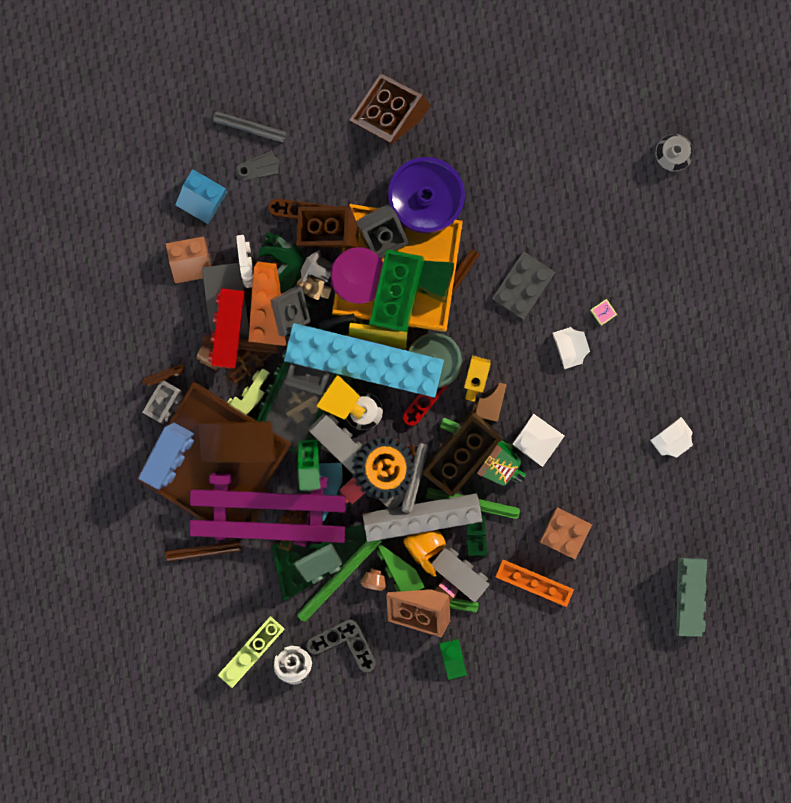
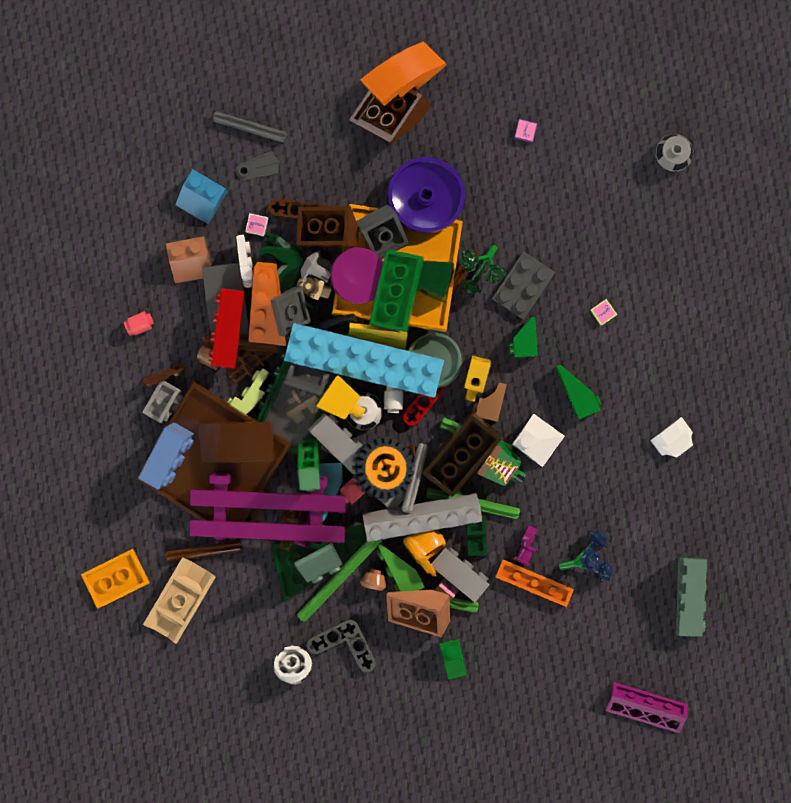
yellowish green slope [218,616,284,688] -> none
nougat brick [539,507,592,559] -> none
white slope [553,327,590,369] -> none
none -> light orange tile [81,549,150,609]
none -> coral brick [124,311,154,336]
none -> tan piece [143,557,216,644]
none -> bright pink tile [245,213,269,237]
none -> orange slope [360,41,447,106]
none -> white brick [384,386,403,413]
none -> dark green plant [459,245,506,296]
none -> green slope [509,317,538,358]
none -> magenta connector [513,525,538,567]
none -> bright pink tile [514,119,537,143]
none -> green slope [555,365,602,420]
none -> dark blue plant [559,530,613,582]
none -> magenta fence [606,682,688,733]

